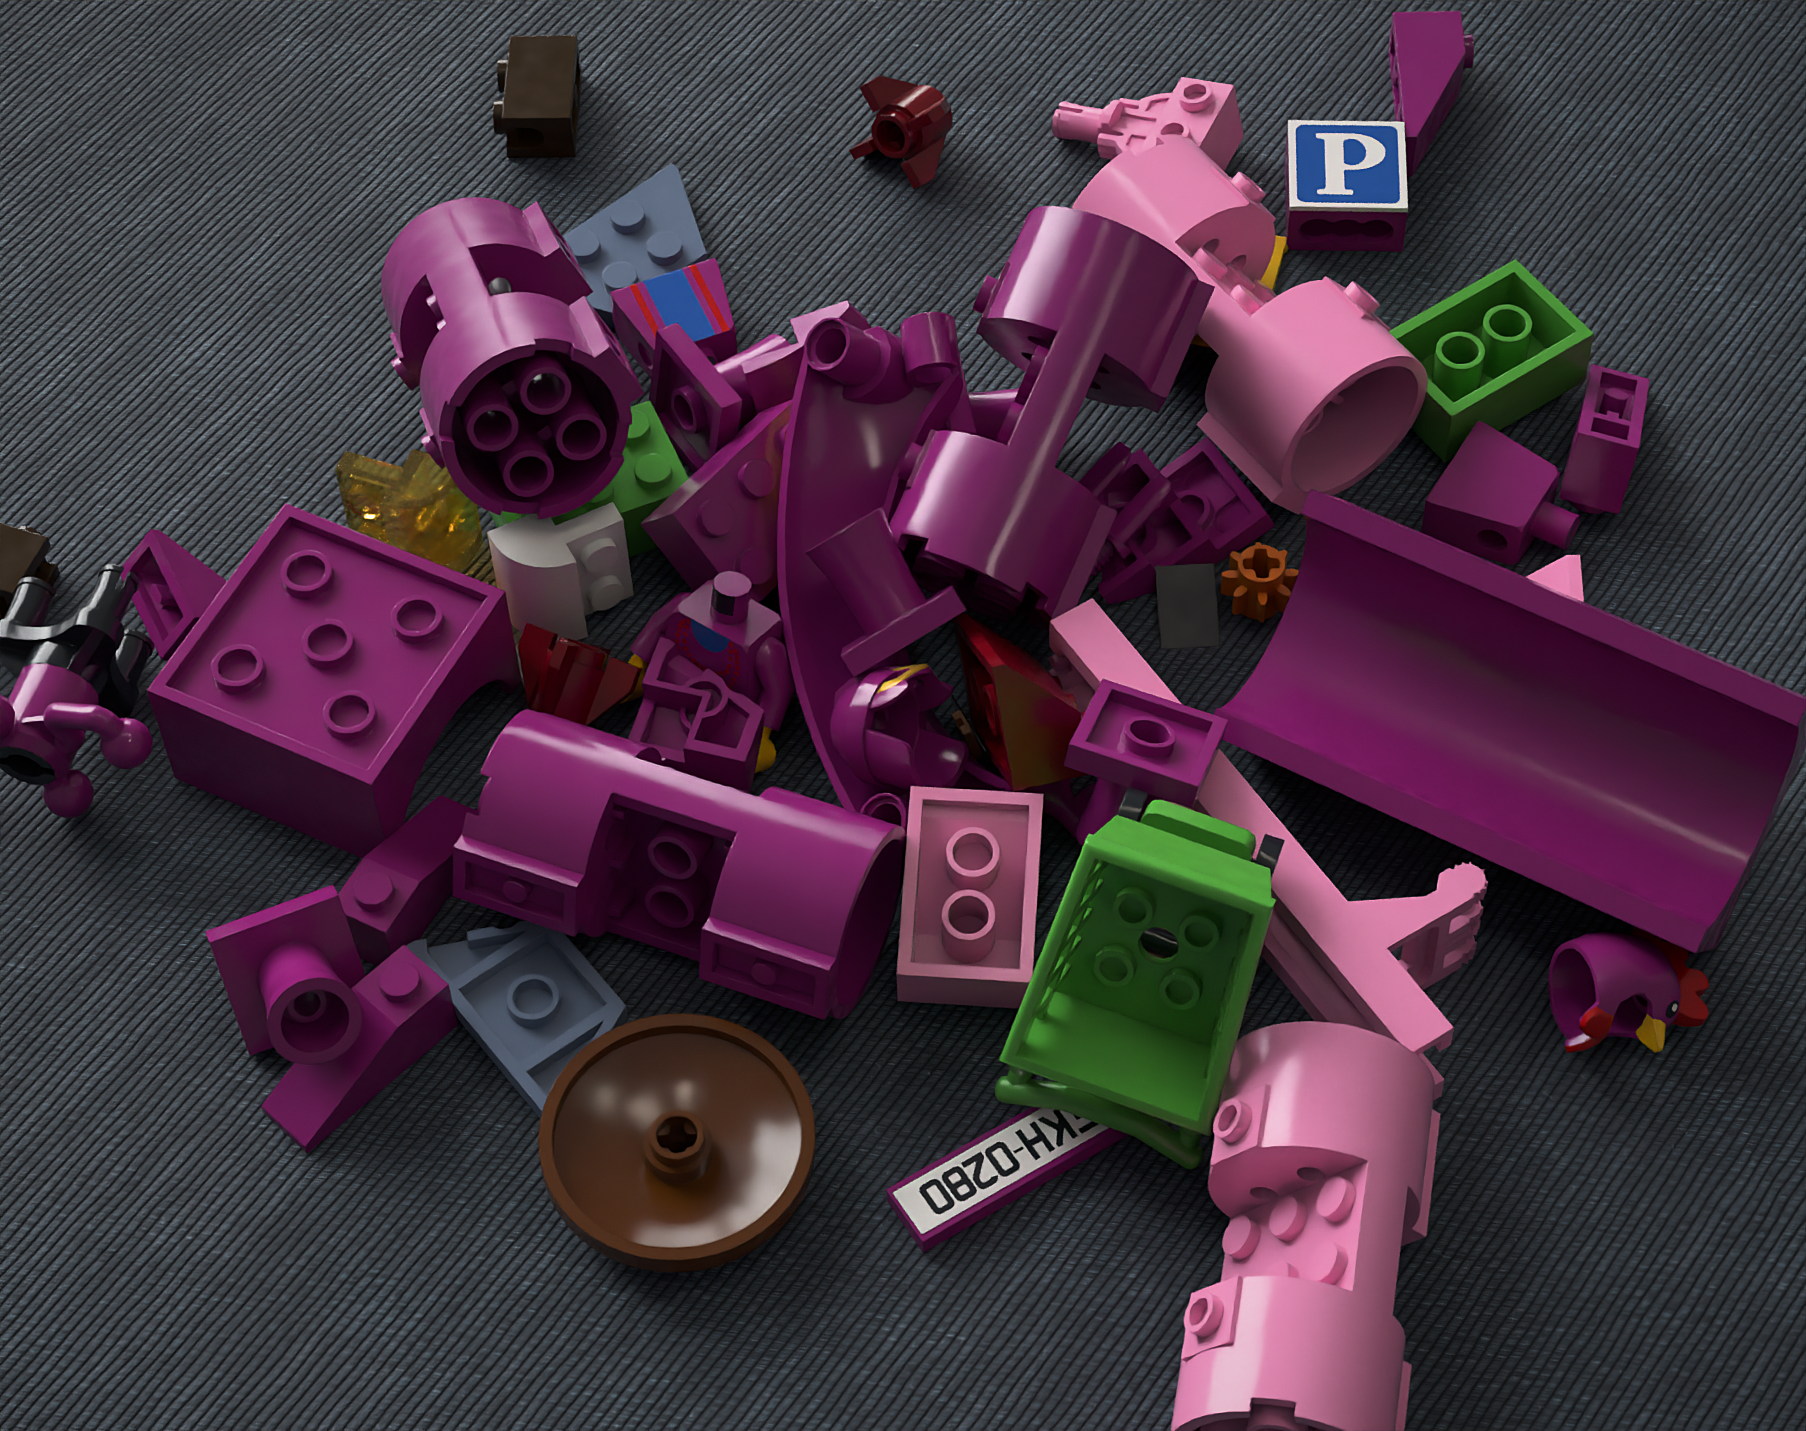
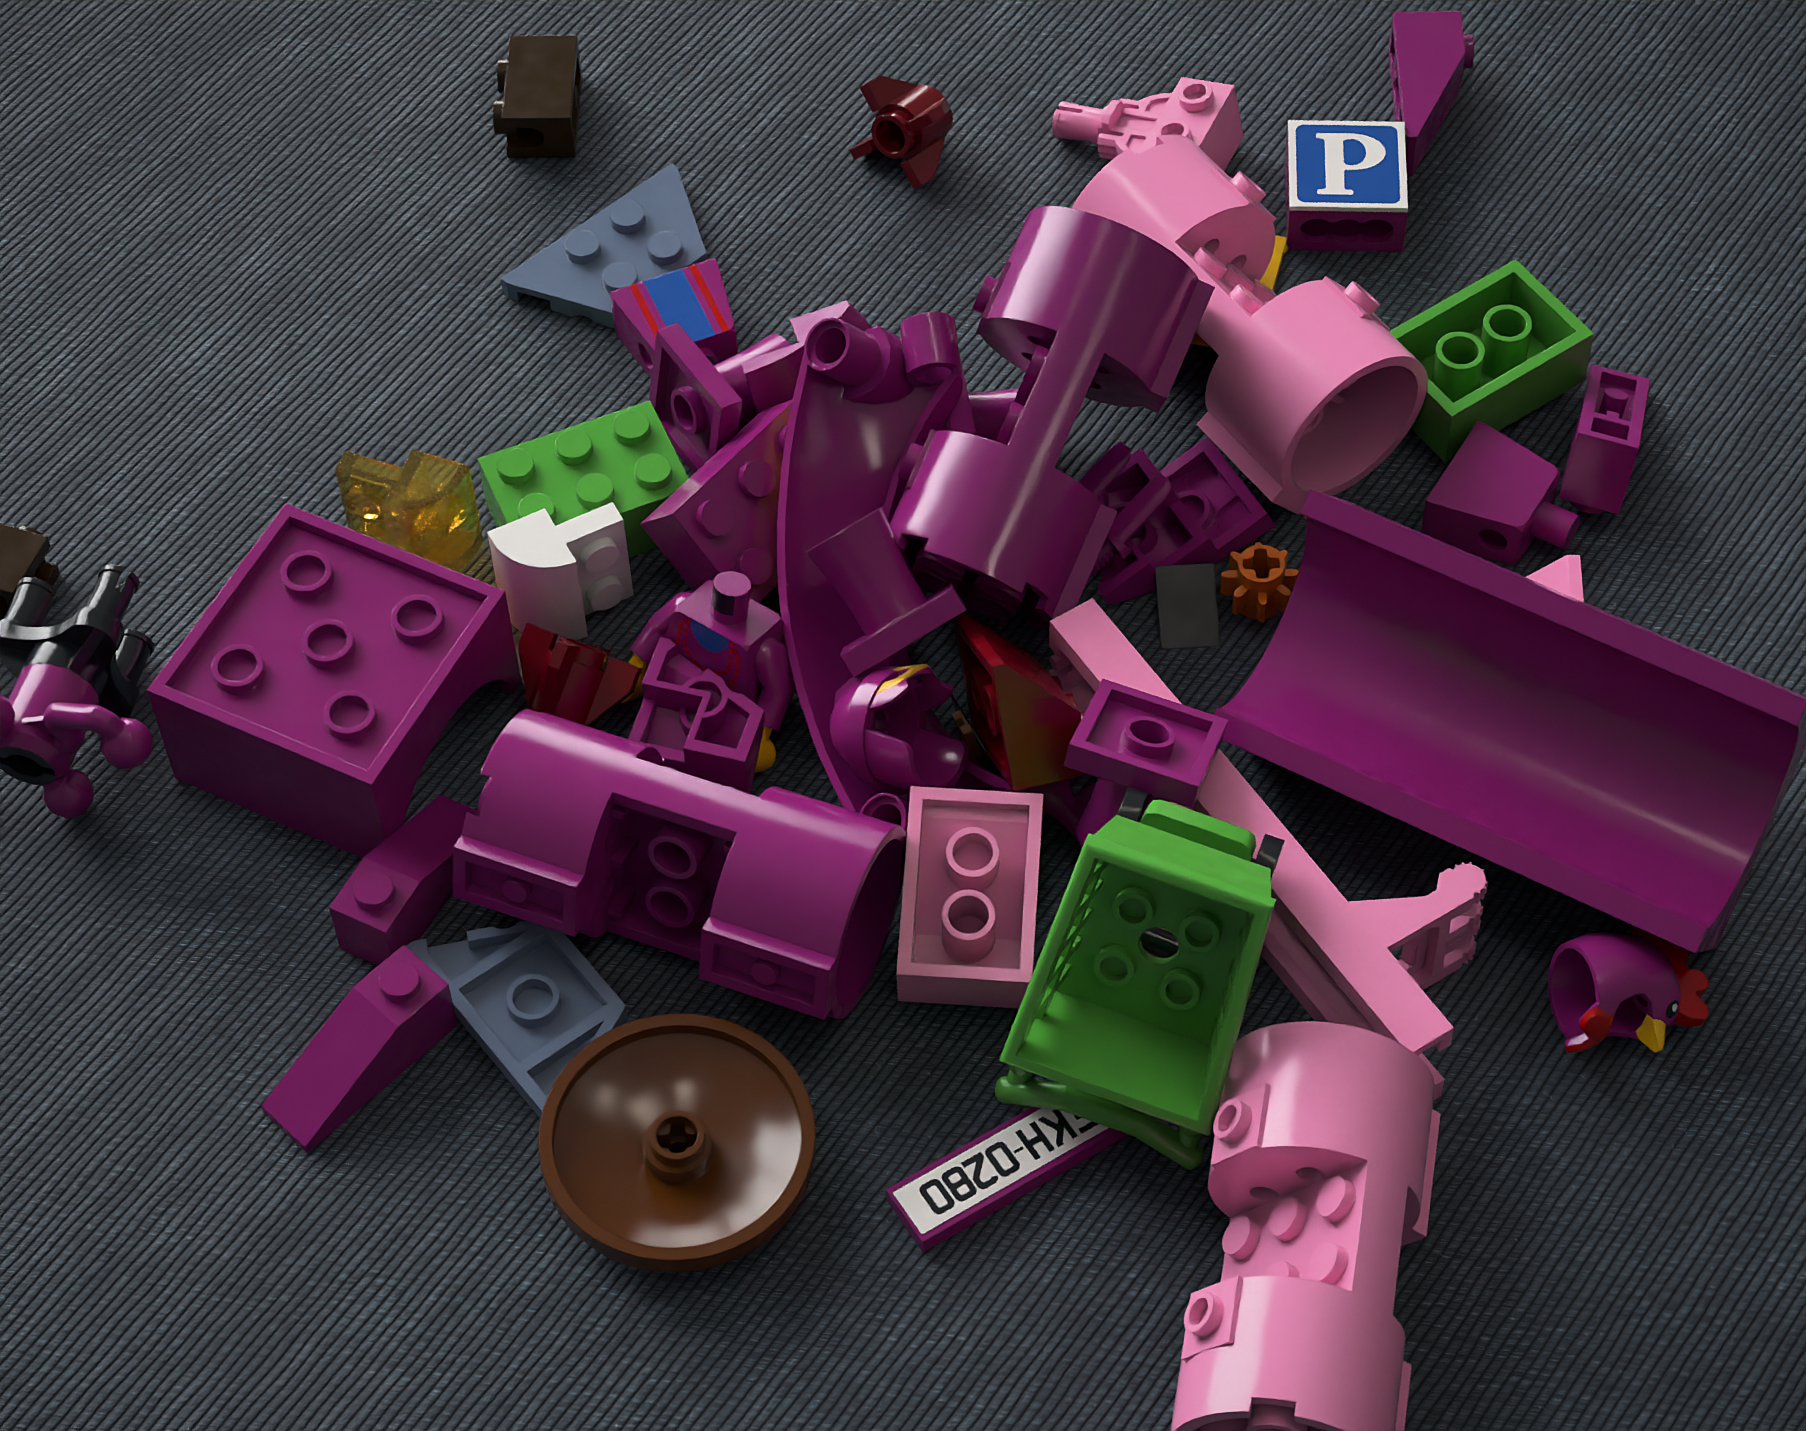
magenta slope [121,529,227,661] -> none
magenta plant [205,885,366,1065] -> none
magenta cylinder [381,197,644,519] -> none

